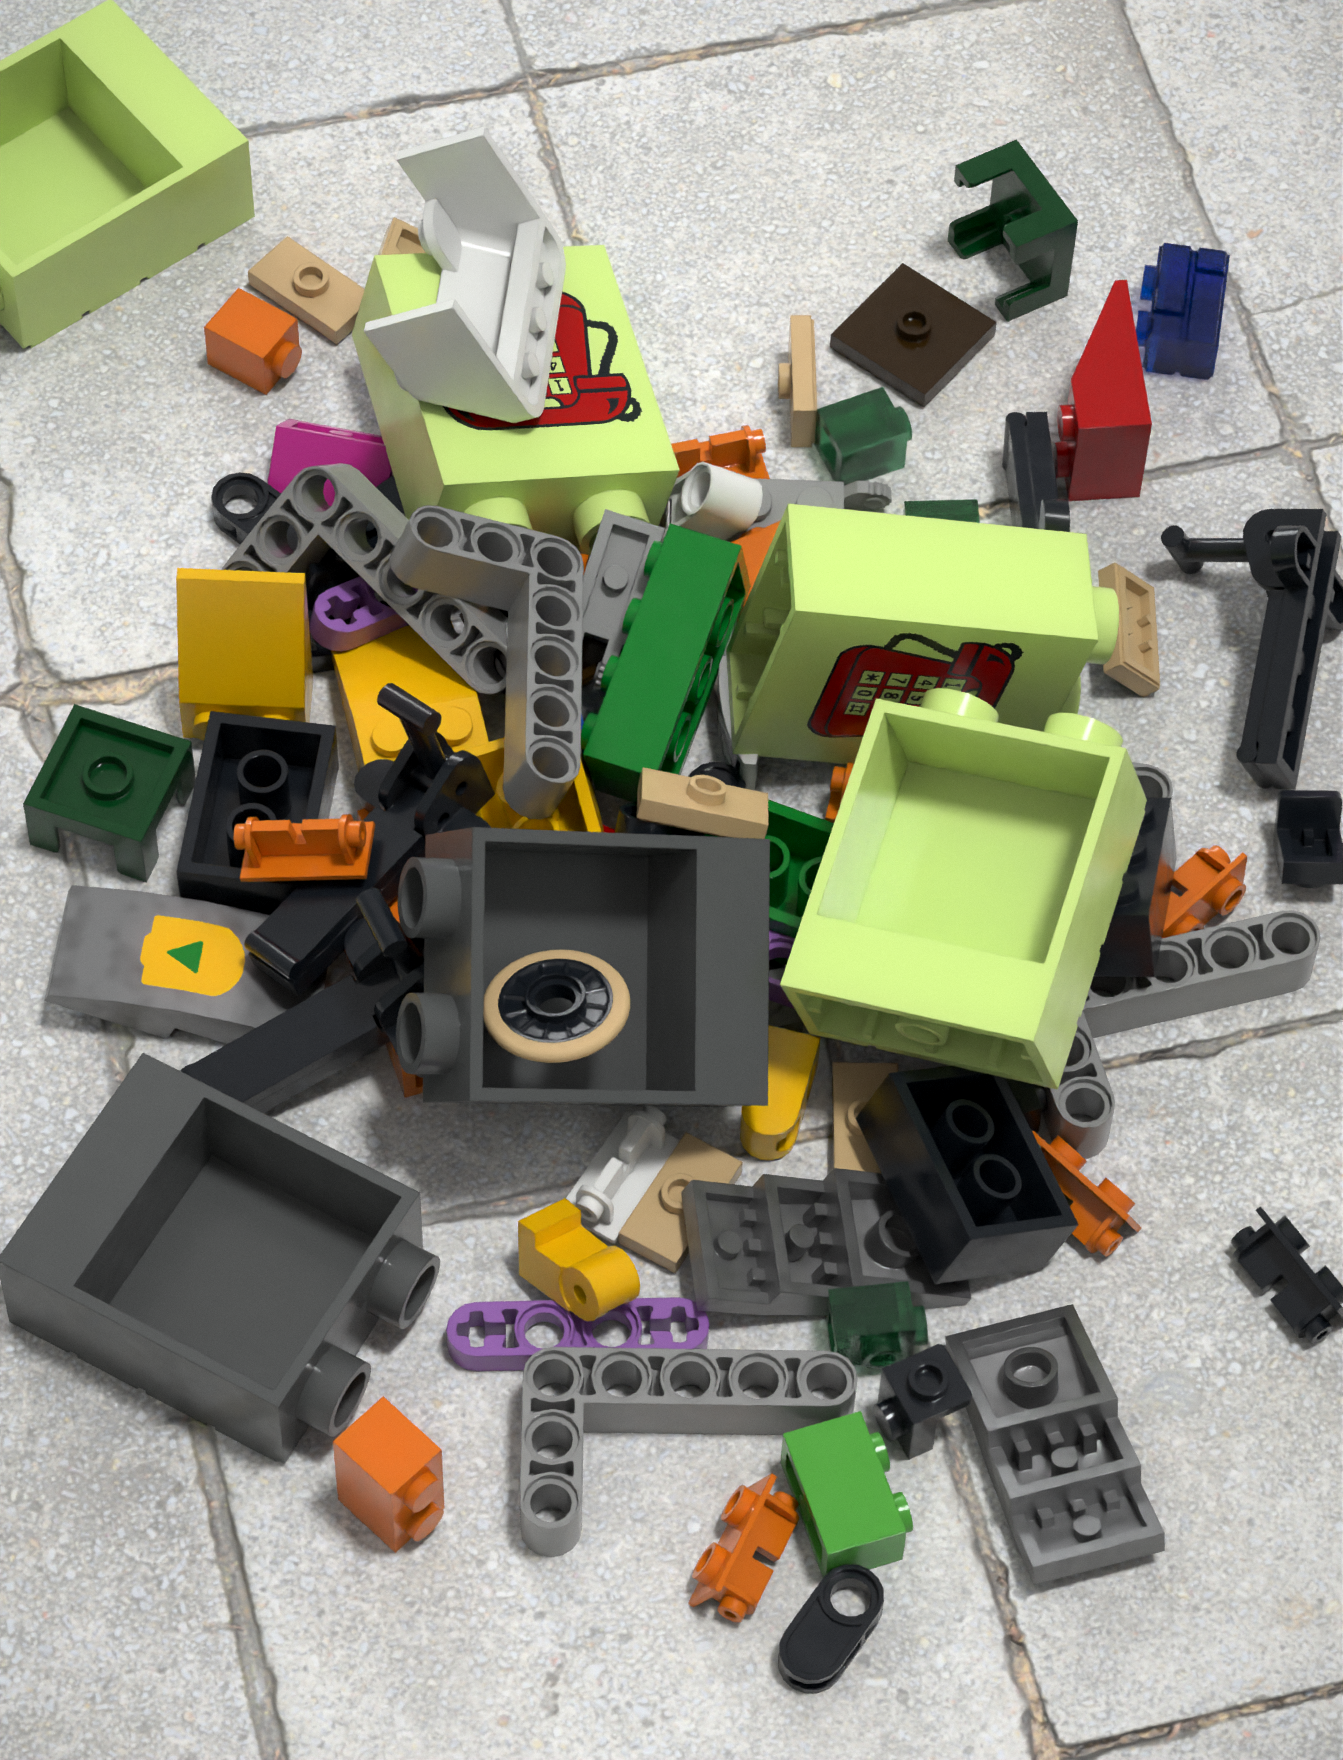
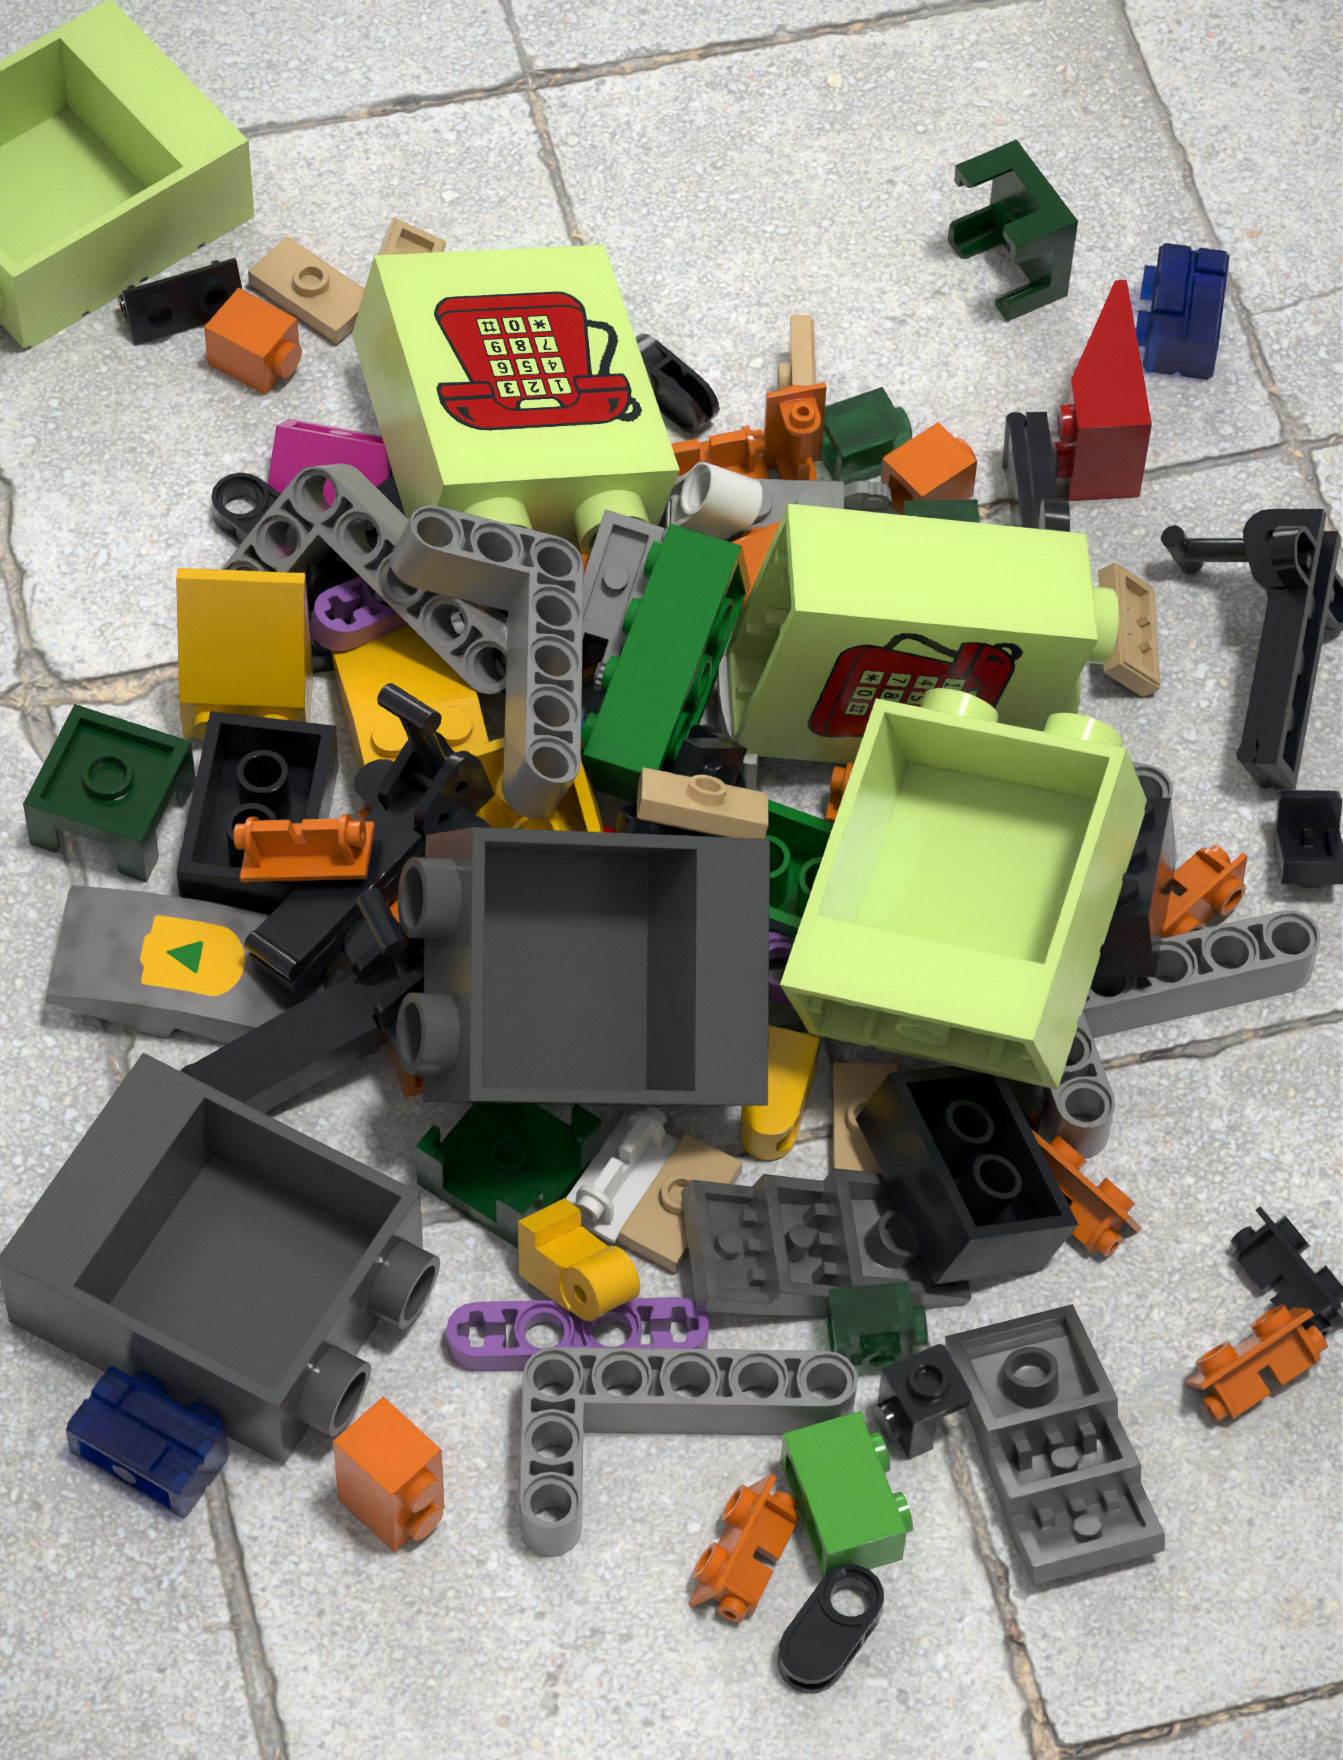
white windscreen [364,126,566,423] -> none
wheel [483,949,630,1063] -> none
dark brown plate [830,263,997,407] -> none
none -> clear blue brick [65,1366,229,1519]
none -> black hinge [118,258,243,345]
none -> dark green panel [415,1103,602,1249]
none -> black piece [635,333,720,433]
none -> black bracket [671,725,747,786]
none -> orange hinge [762,382,827,481]
none -> orange brick [880,422,978,519]
none -> orange hinge [1184,1304,1328,1422]

